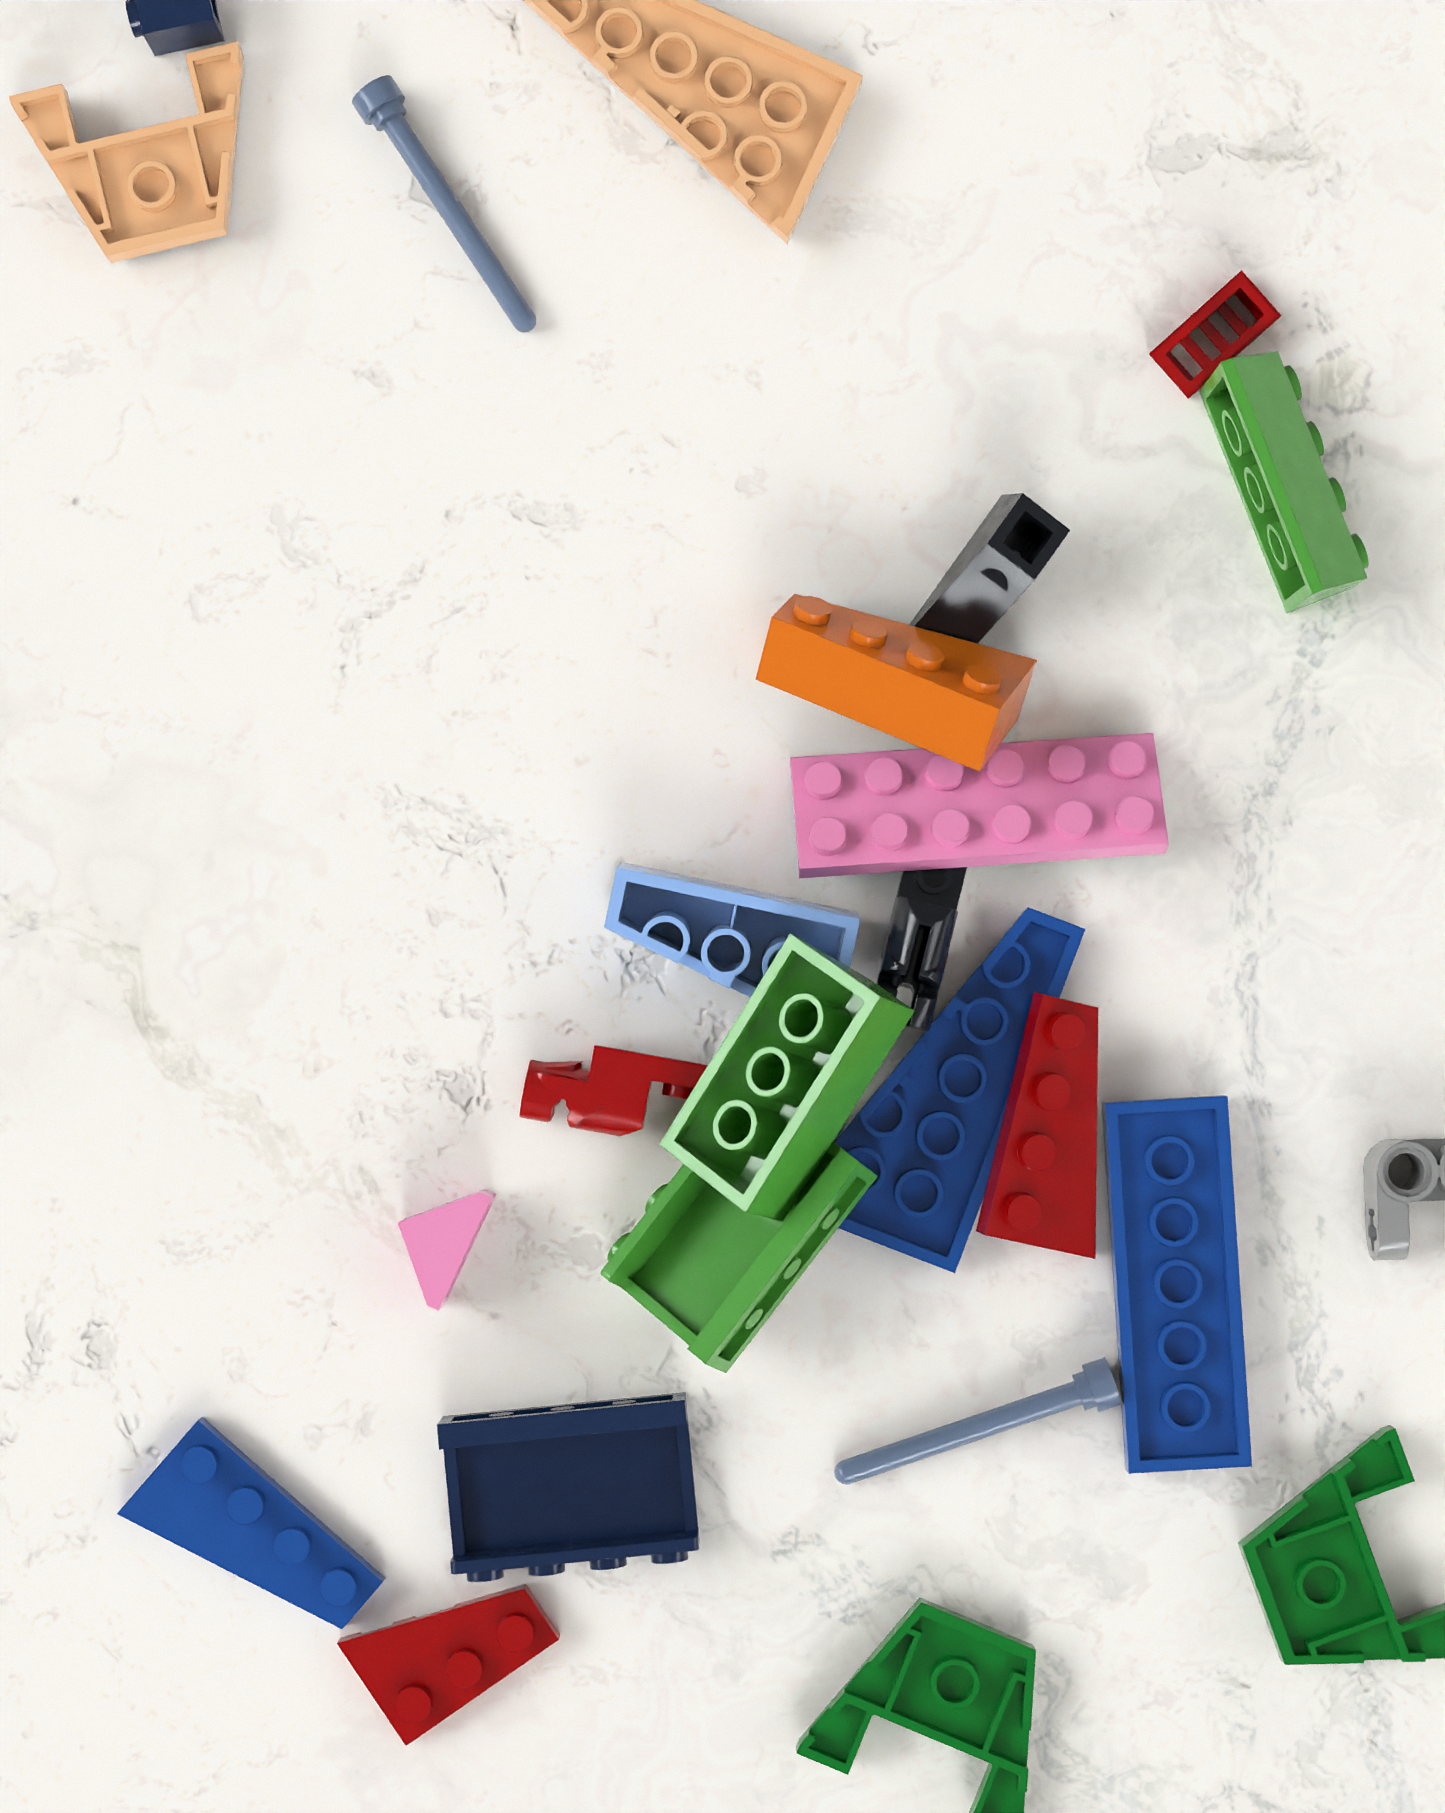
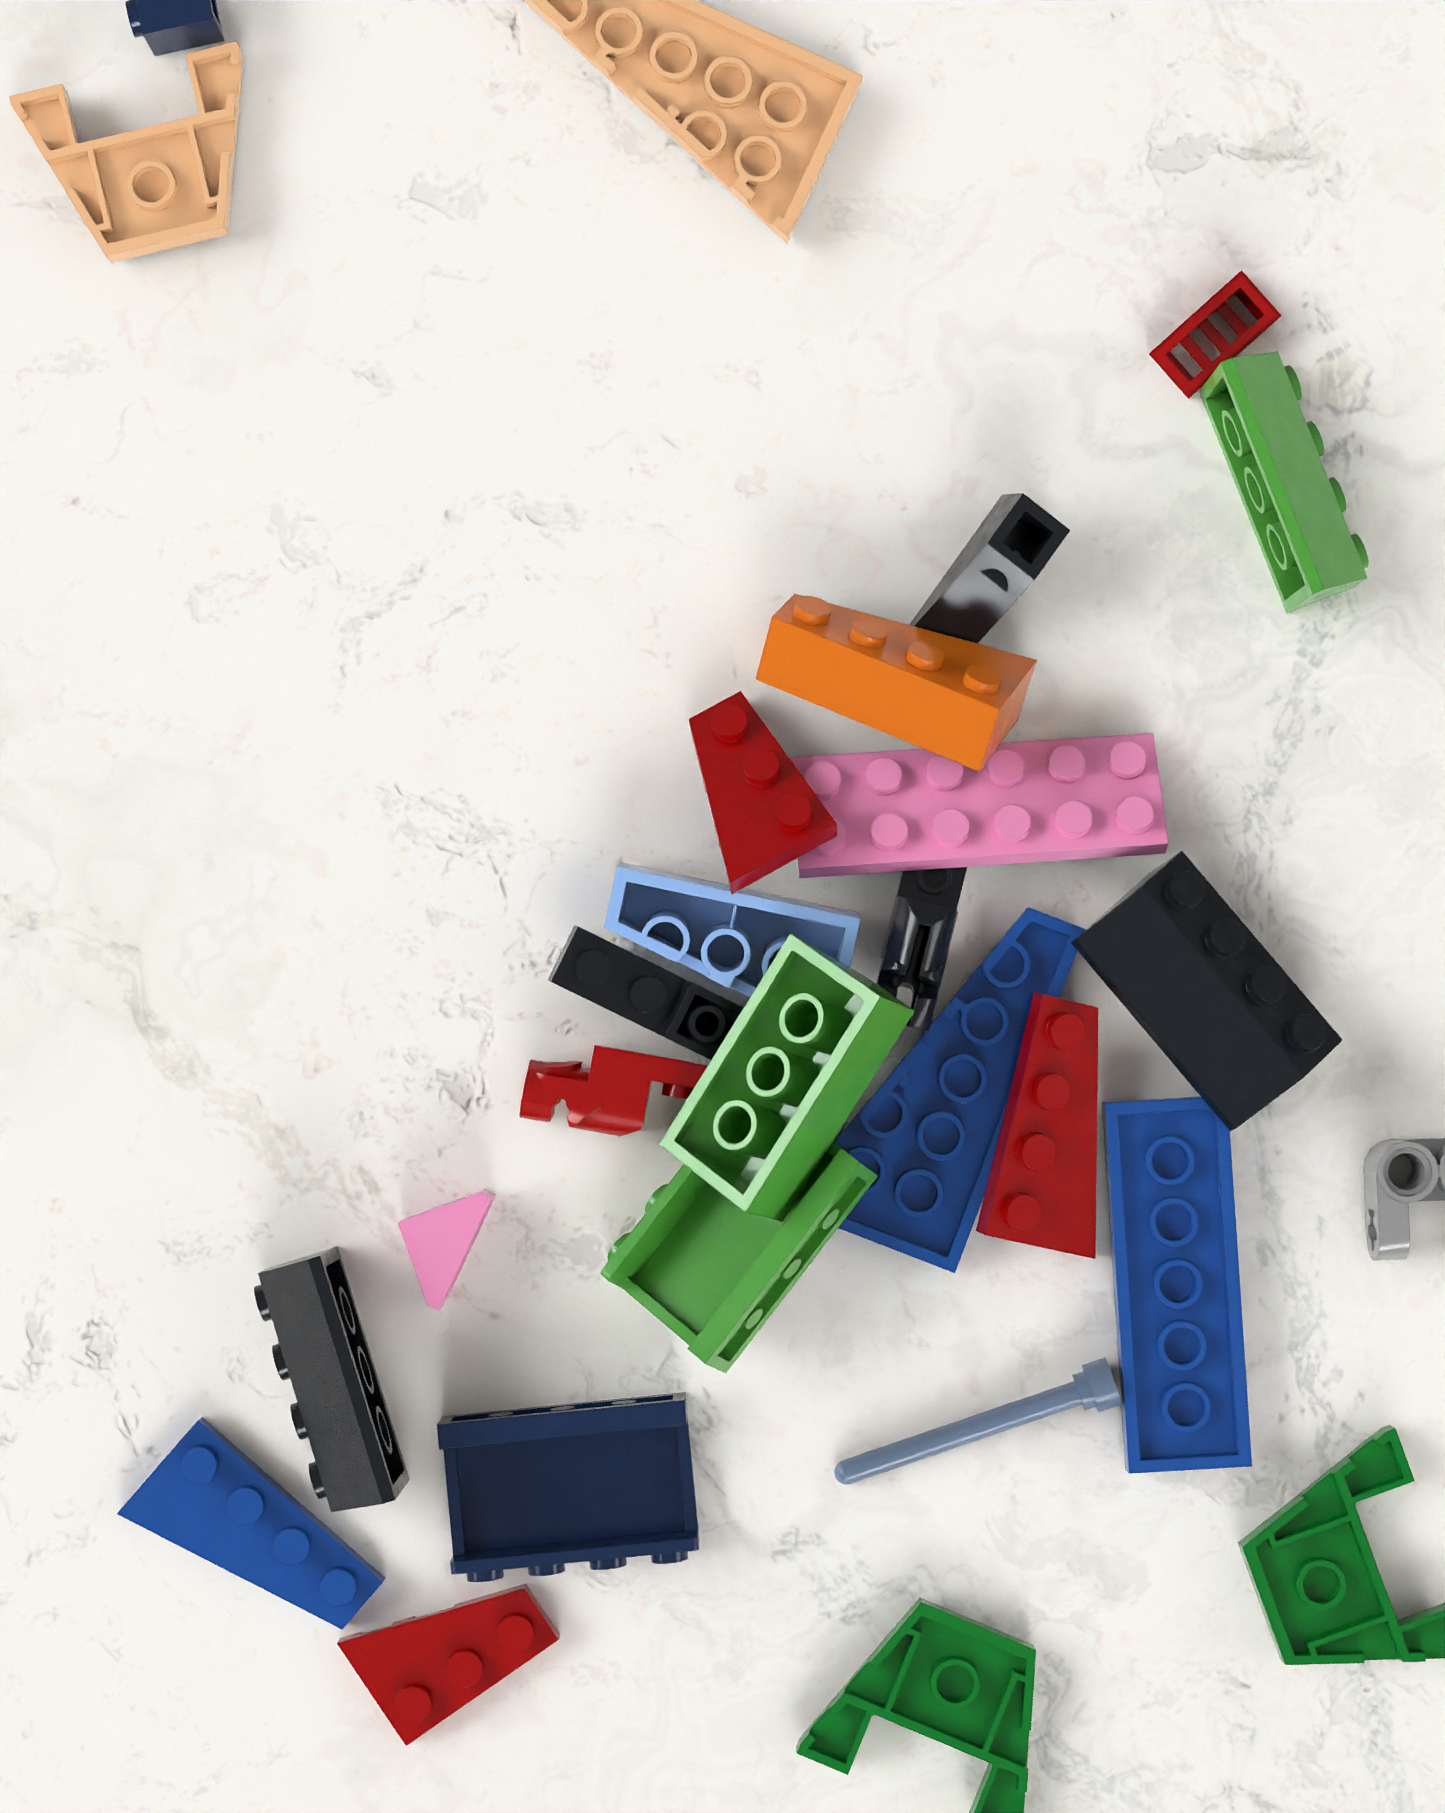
sand blue piece [352,75,536,333] -> none
none -> black slope [254,1246,410,1512]
none -> black slope [548,925,744,1060]
none -> red wing [689,691,837,895]
none -> black slope [1071,851,1343,1131]

